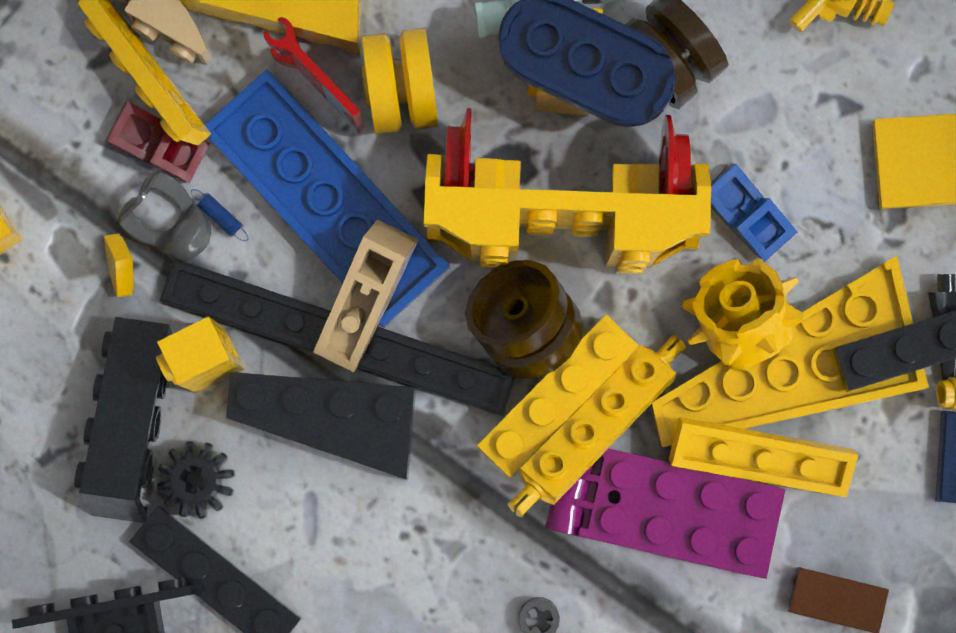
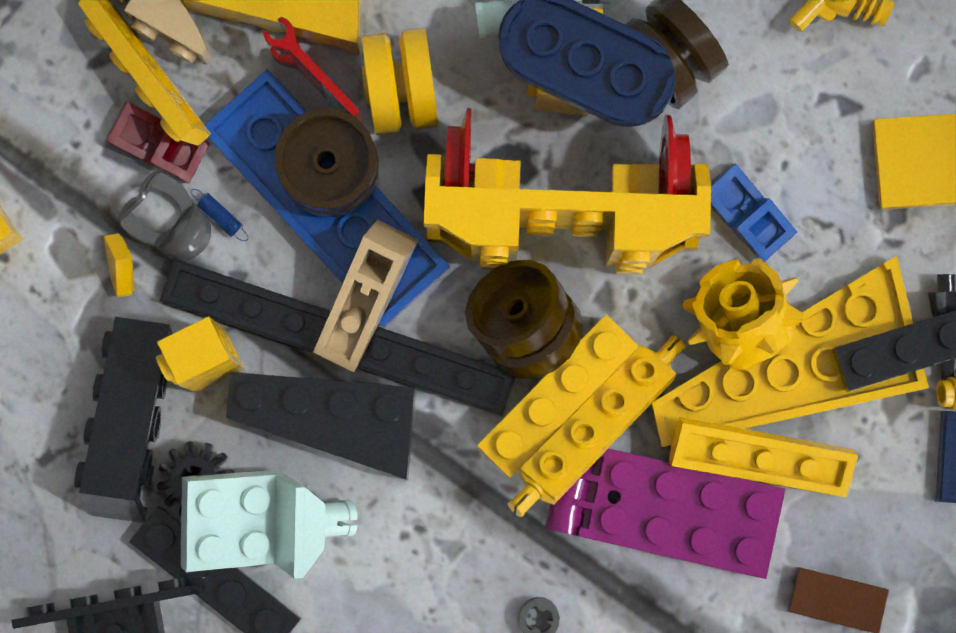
none -> light aqua plate [181,470,357,579]
none -> dark brown wheel [275,108,379,217]

